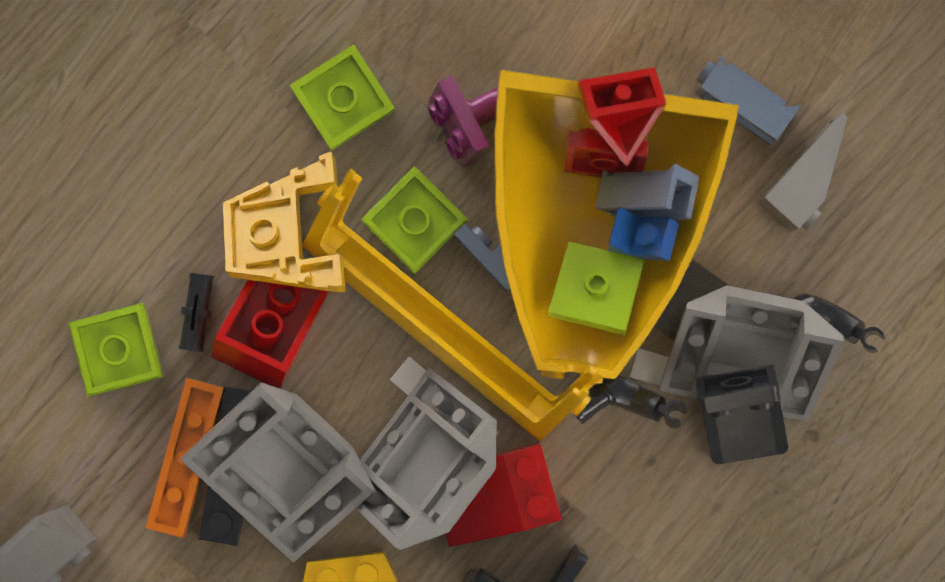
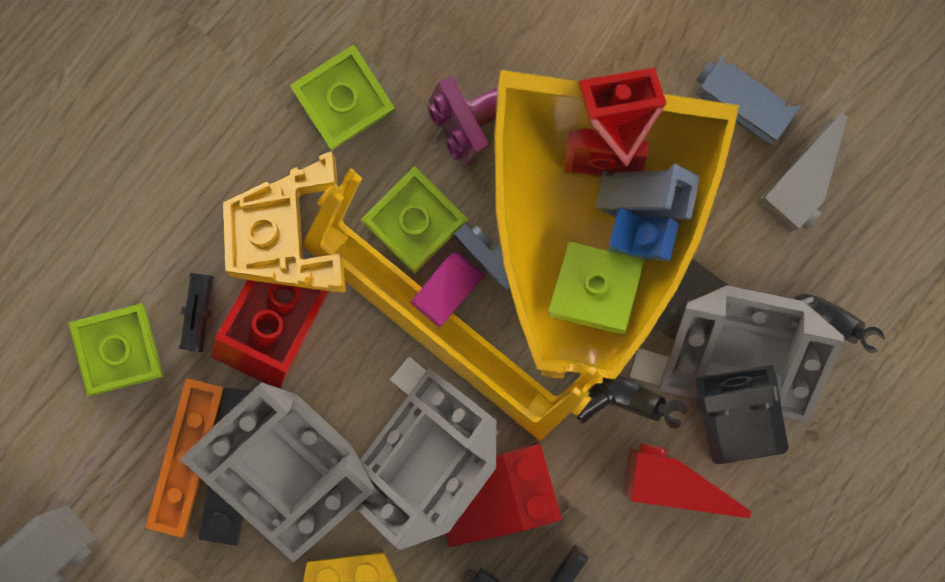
none -> dark pink slope [410,250,485,328]
none -> red slope [623,443,751,519]

